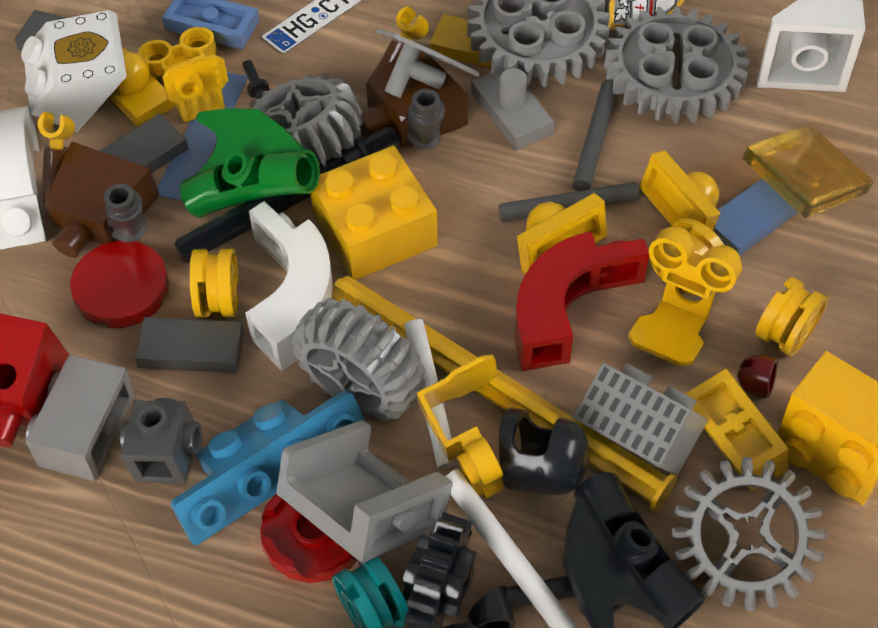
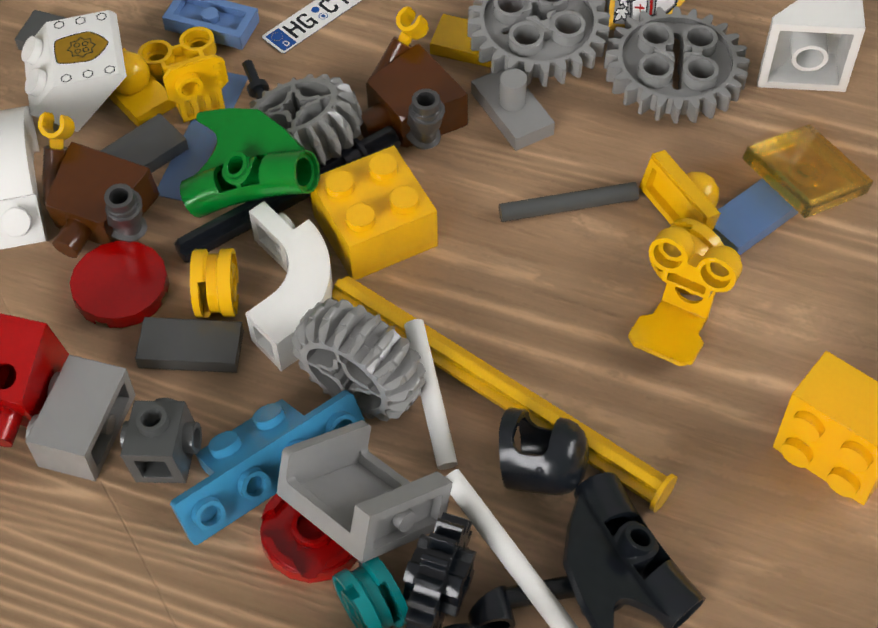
light grey shield [375,28,479,98] -> none
yellow piece [416,354,505,499] -> none
red arch [515,231,649,371] -> none
yellow tile [517,193,607,274] -> none
dark grey bar [572,81,617,191] -> none
light grey brick [573,362,708,476] -> none
light grey gear [672,457,827,611] -> none
yellow hinge [685,368,789,490] -> none
dark red hinge [737,355,778,398] -> none
yellow wheel [755,276,829,357] -> none

